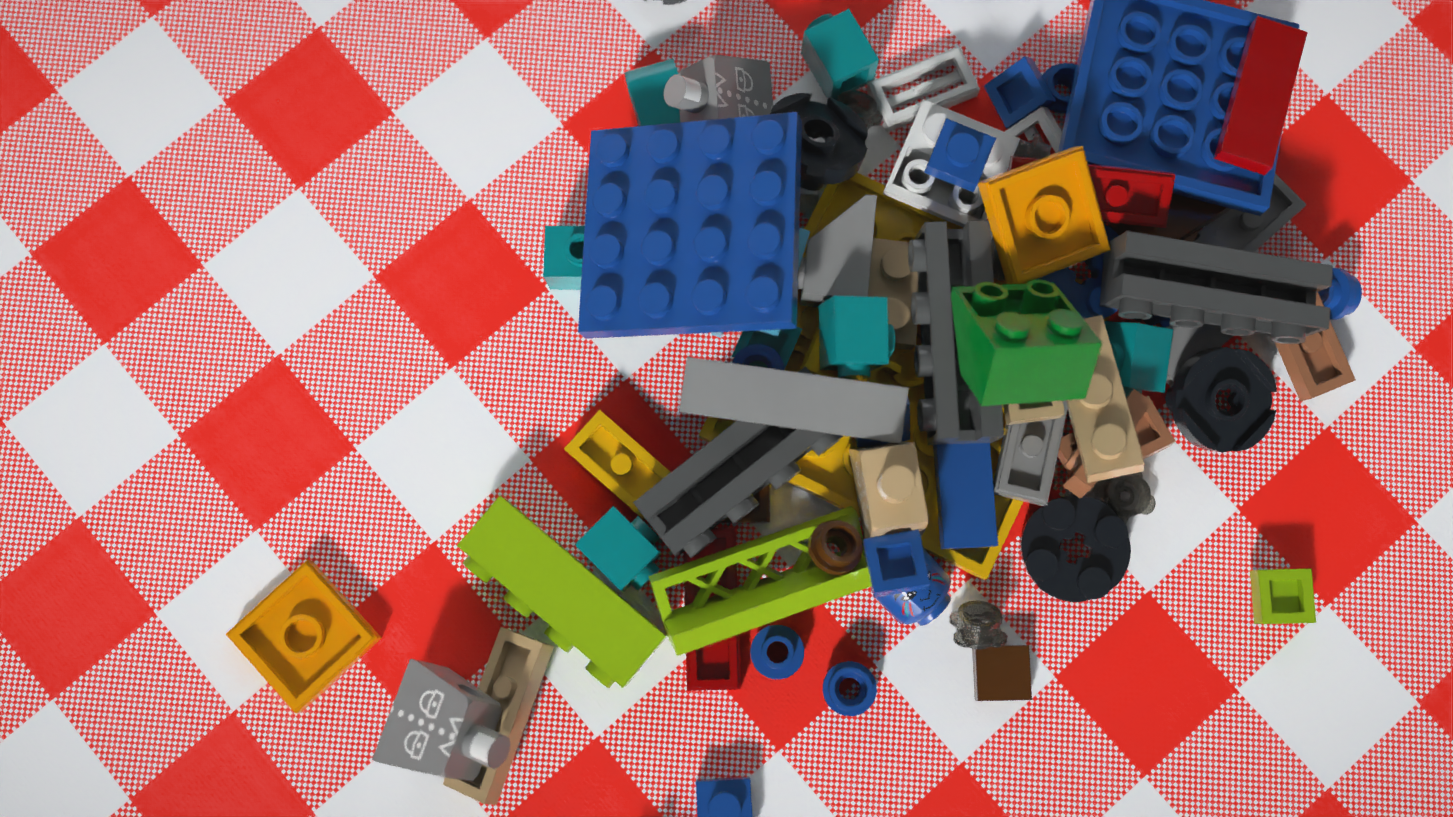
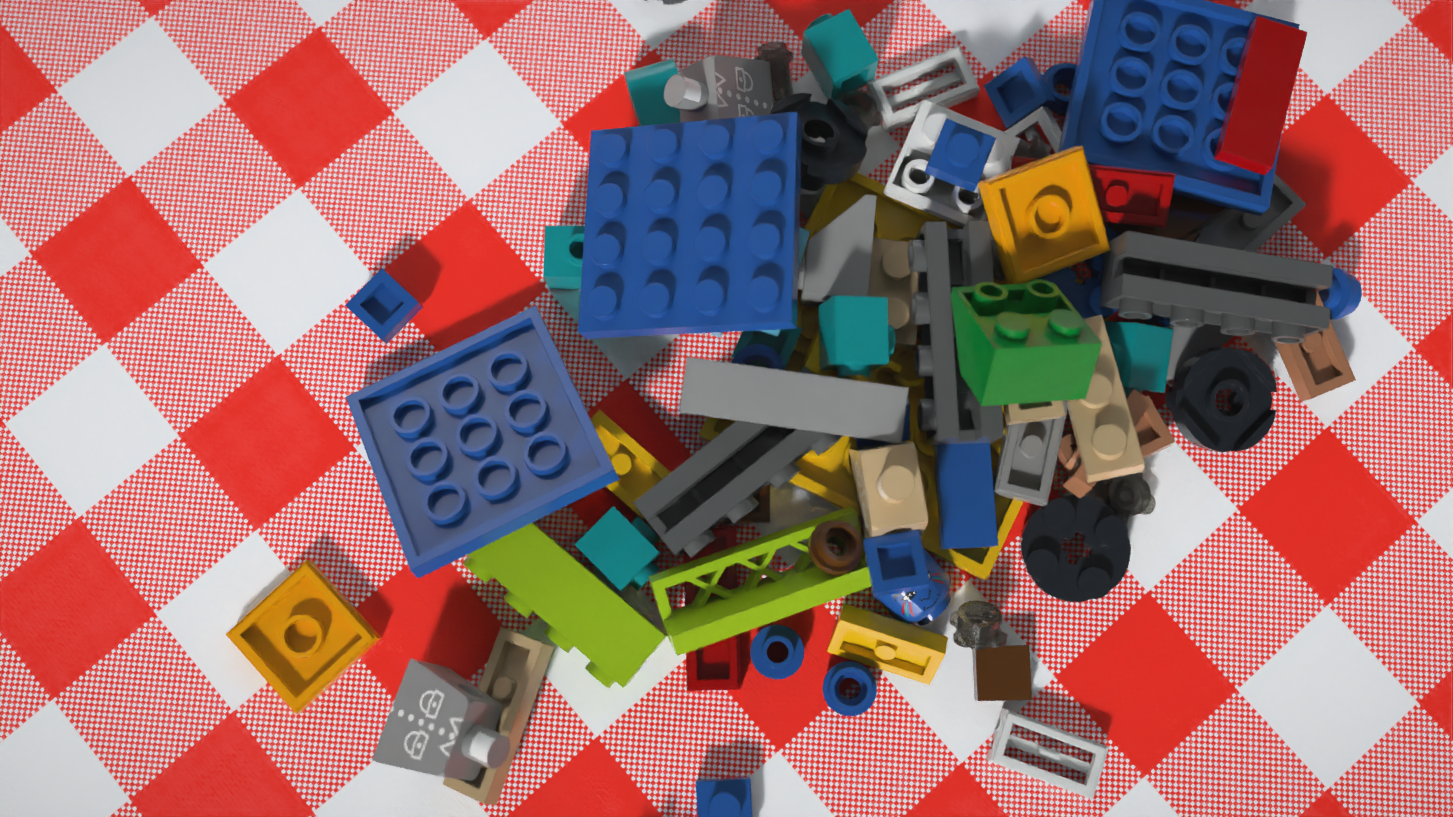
lime plate [1250,569,1316,624] -> none
none -> blue plate [345,268,423,344]
none -> blue plate [346,305,619,579]
none -> clear smoke pin [754,42,794,106]
none -> yellow plate [827,604,948,685]
none -> white tile [985,708,1109,800]

